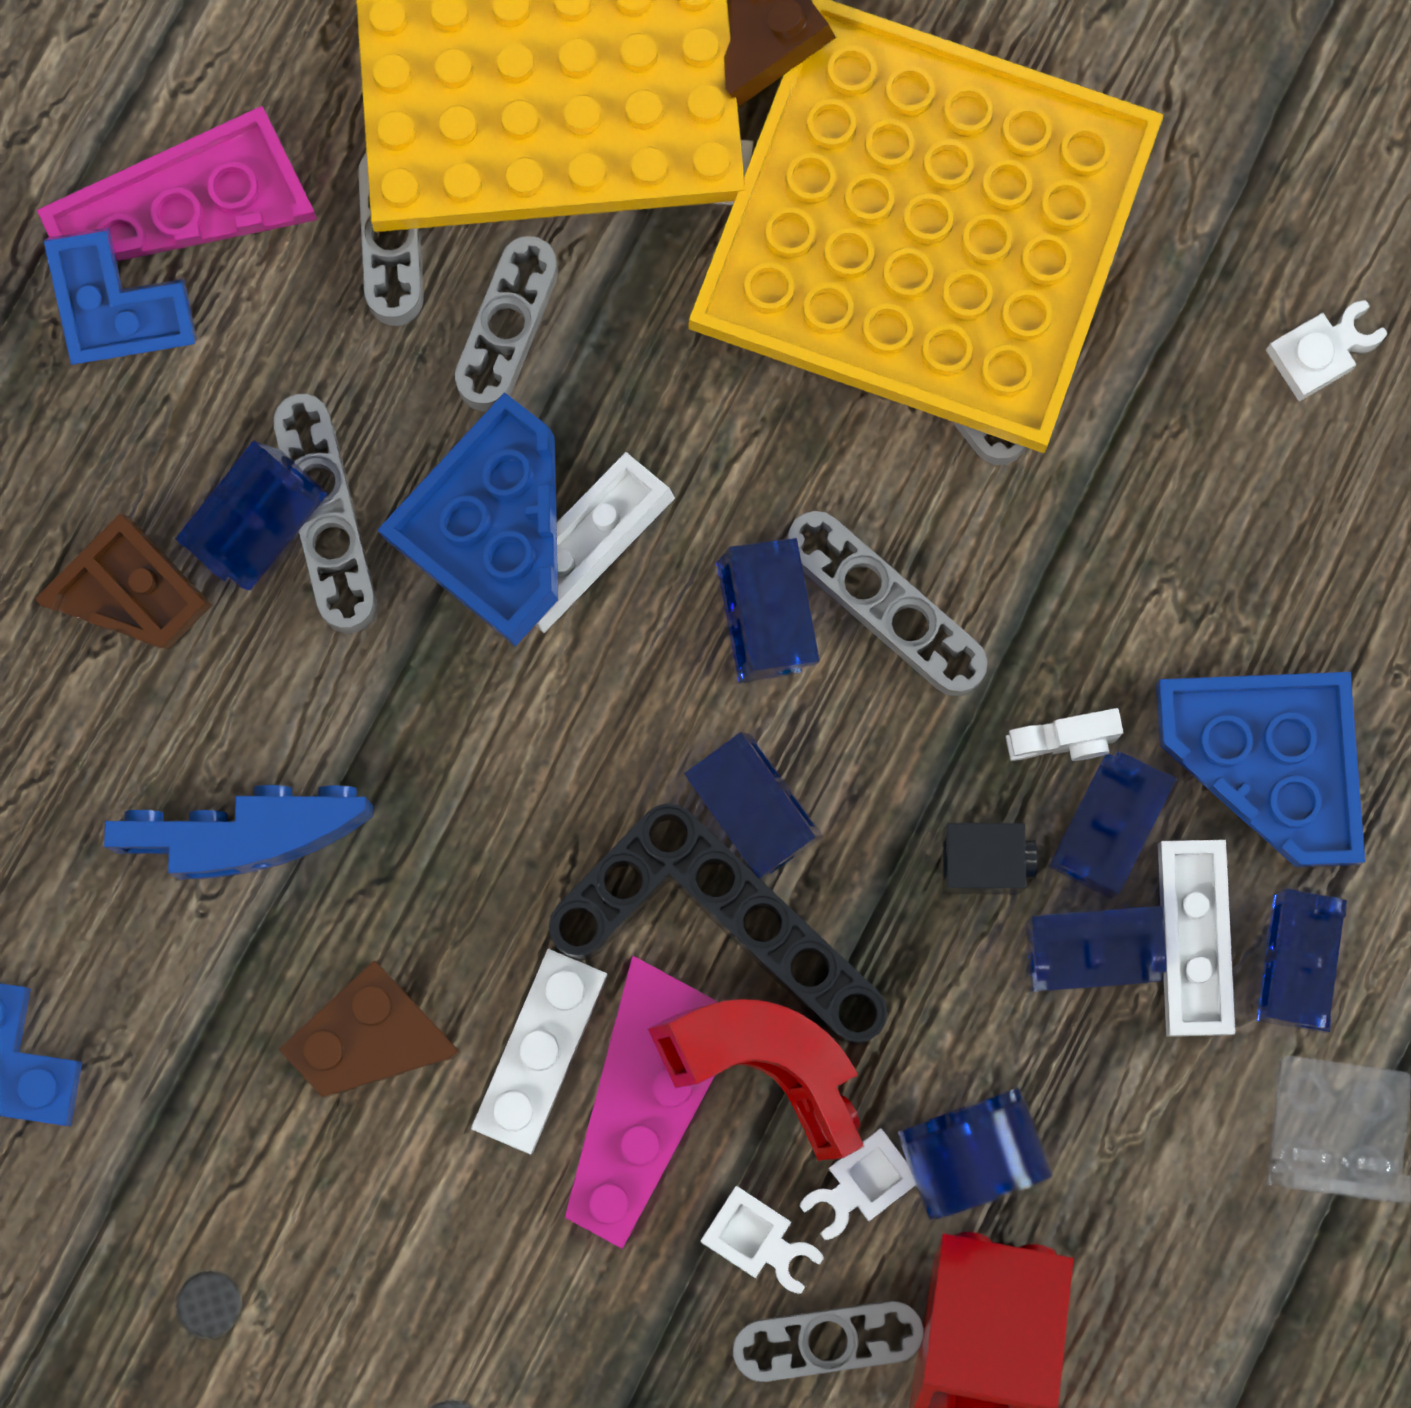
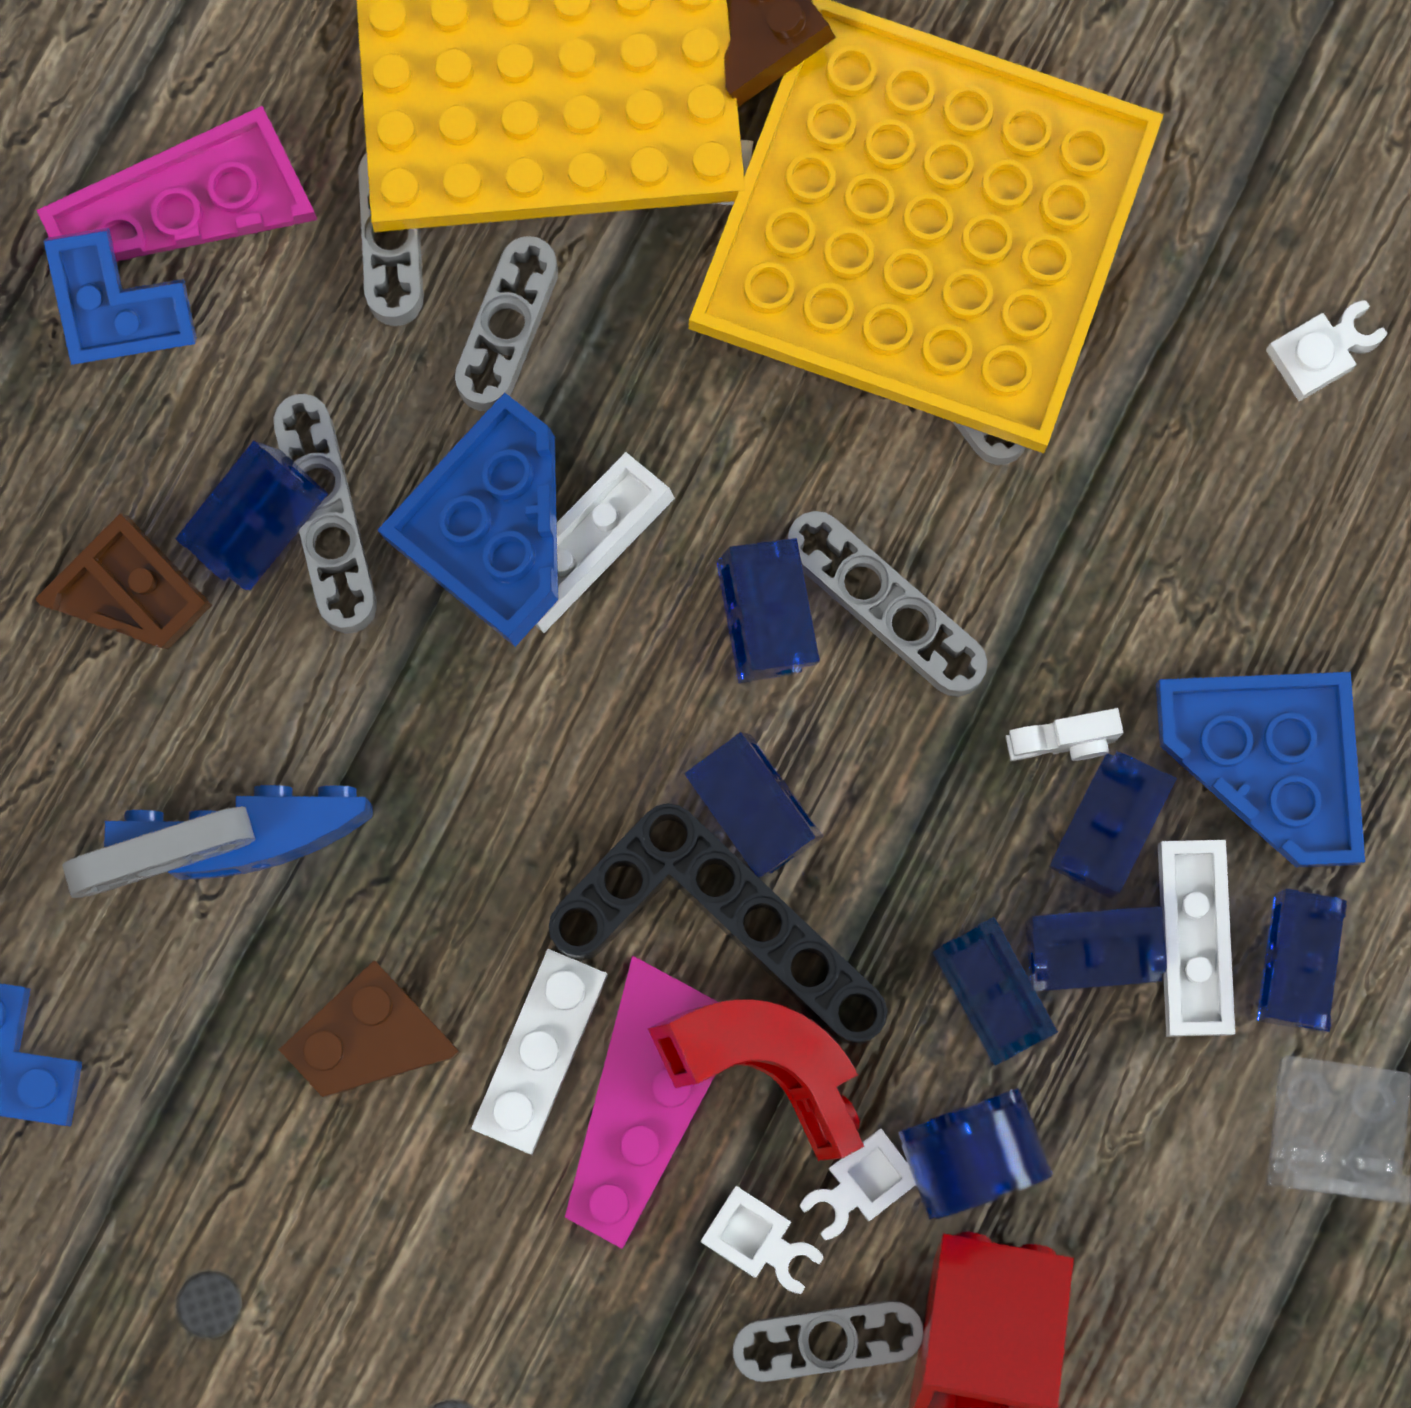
black brick [942,823,1037,895] -> none
none -> light grey beam [62,807,255,898]
none -> clear blue hinge [932,917,1058,1066]

